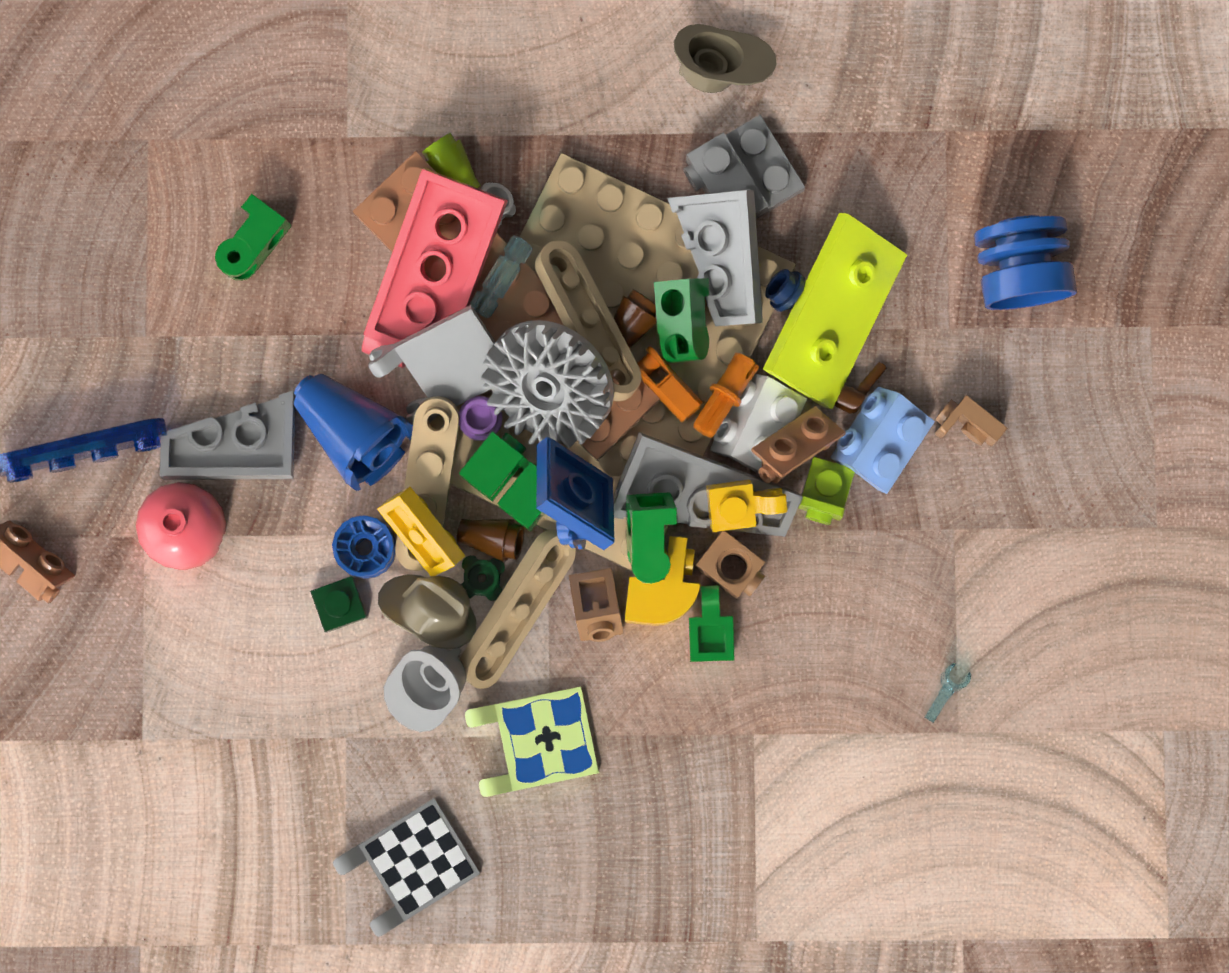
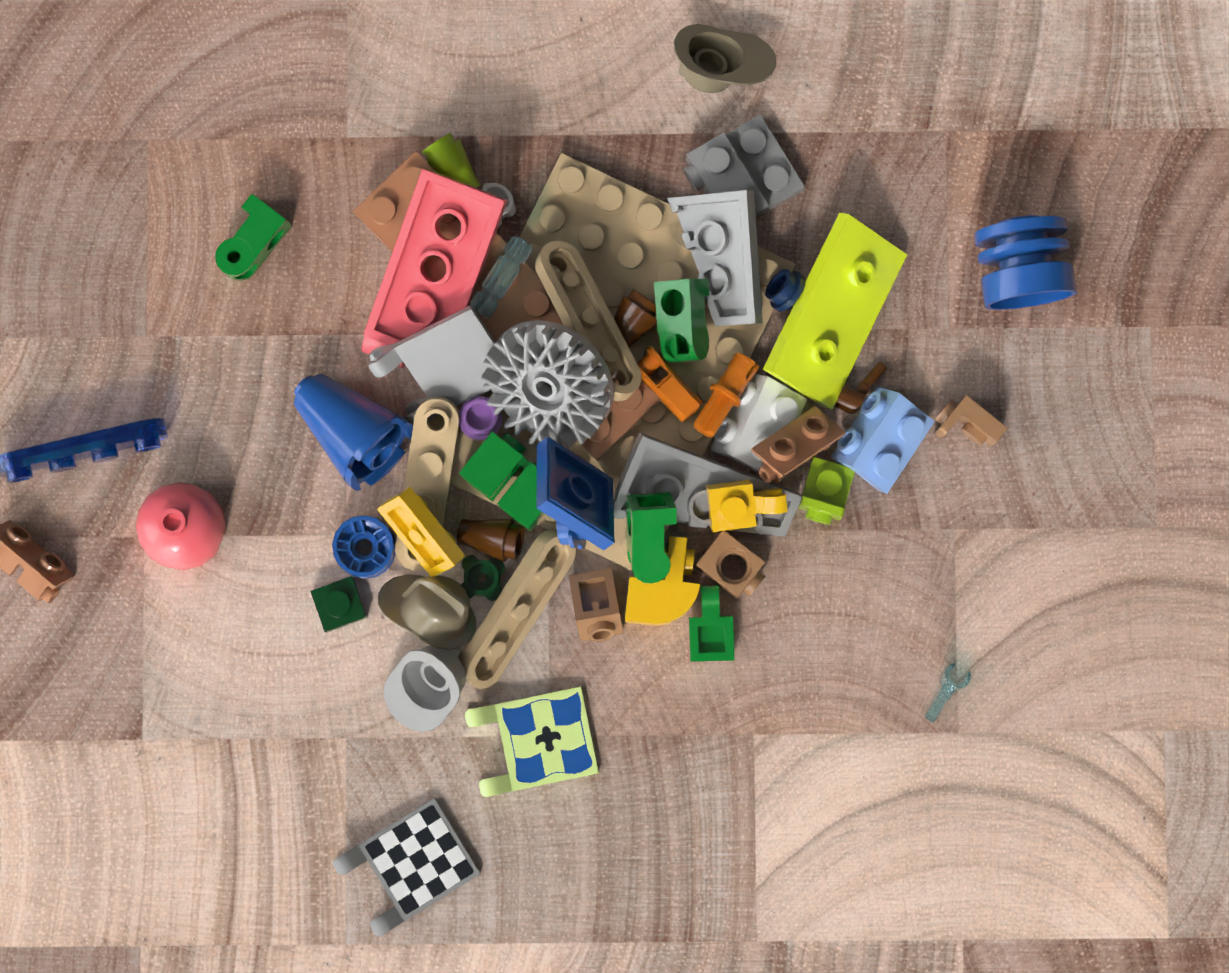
light grey wing [160,390,296,480] -> none

